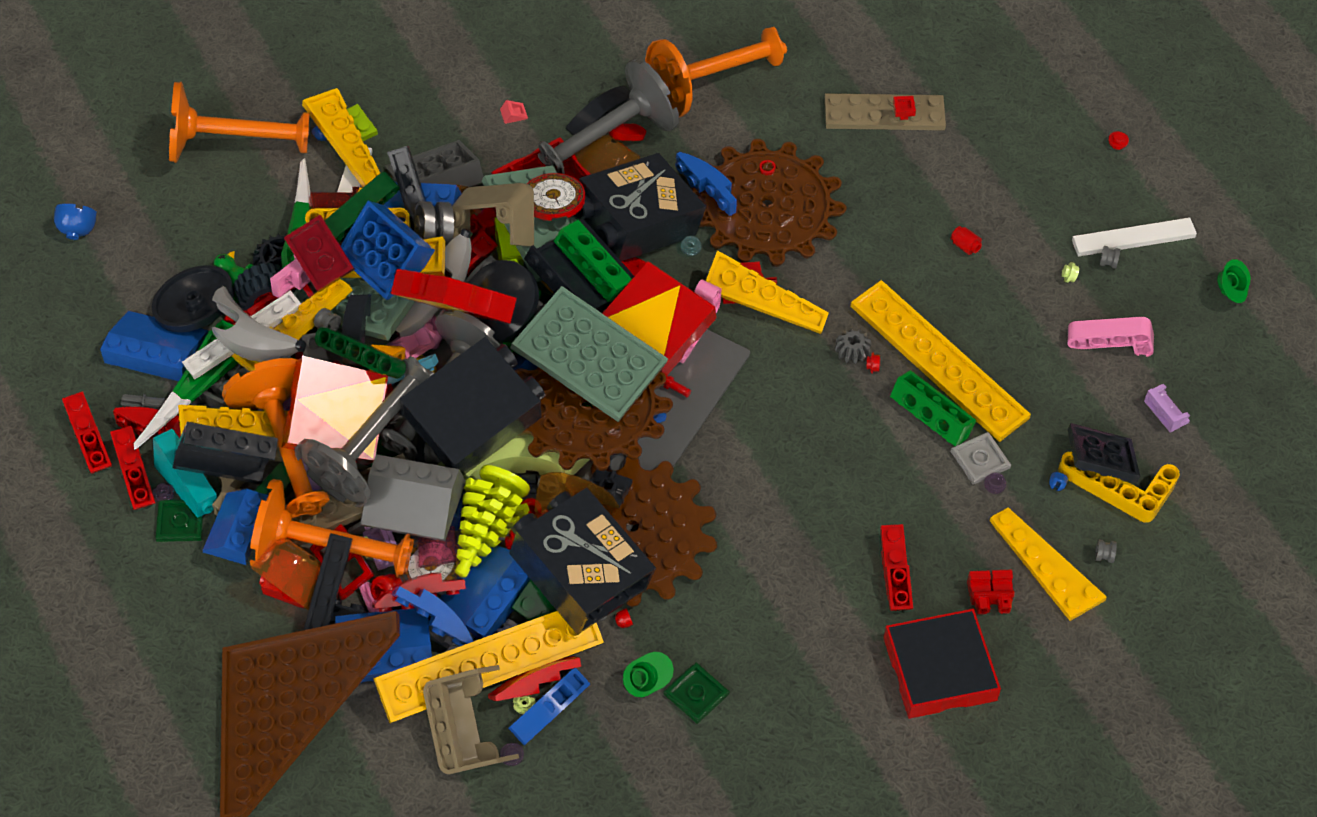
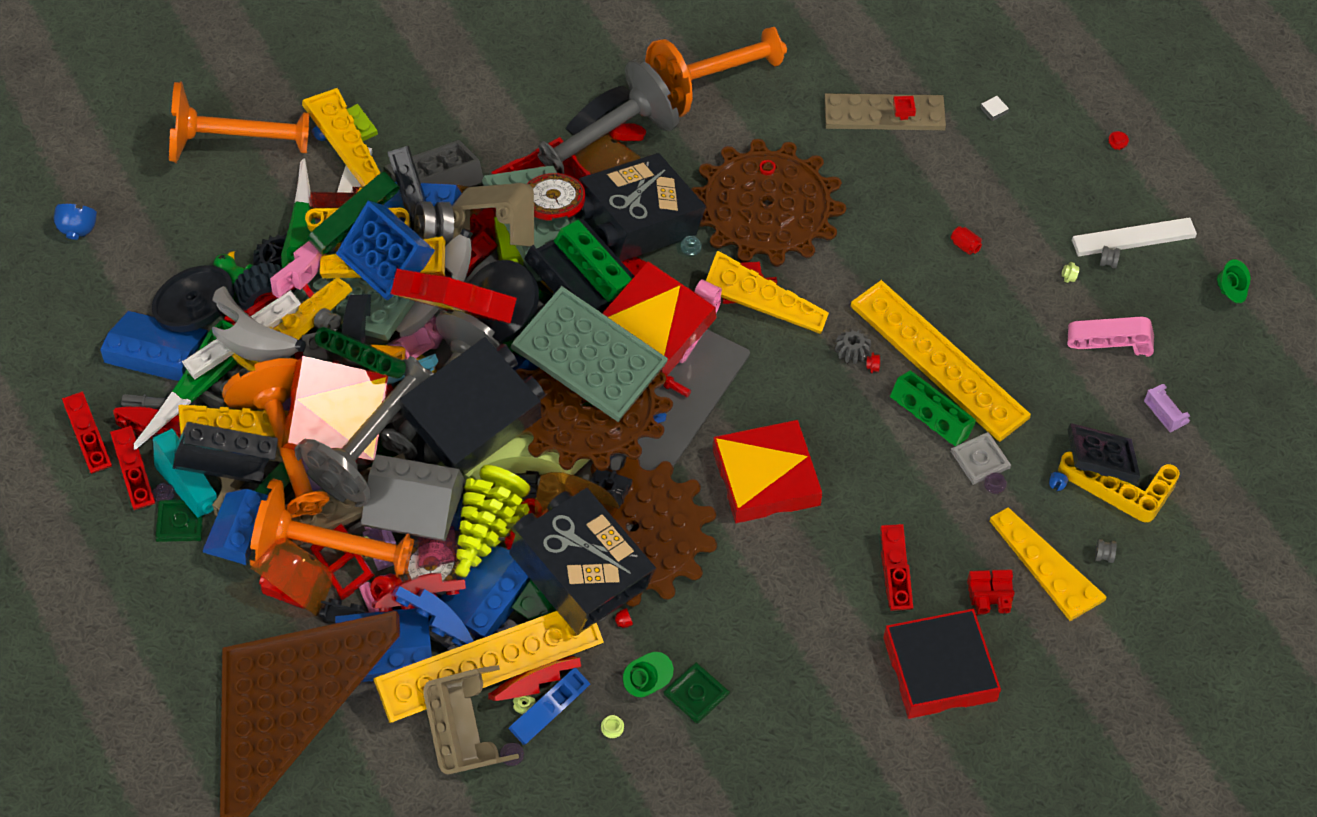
dark red plate [284,215,355,292] -> none
black tile [304,533,353,630] -> none
coral slope [500,100,528,124] -> none
blue slope [675,152,737,216] -> none
none -> yellowish green plate [601,715,624,738]
none -> red tile [713,420,822,523]
none -> white tile [980,96,1009,121]

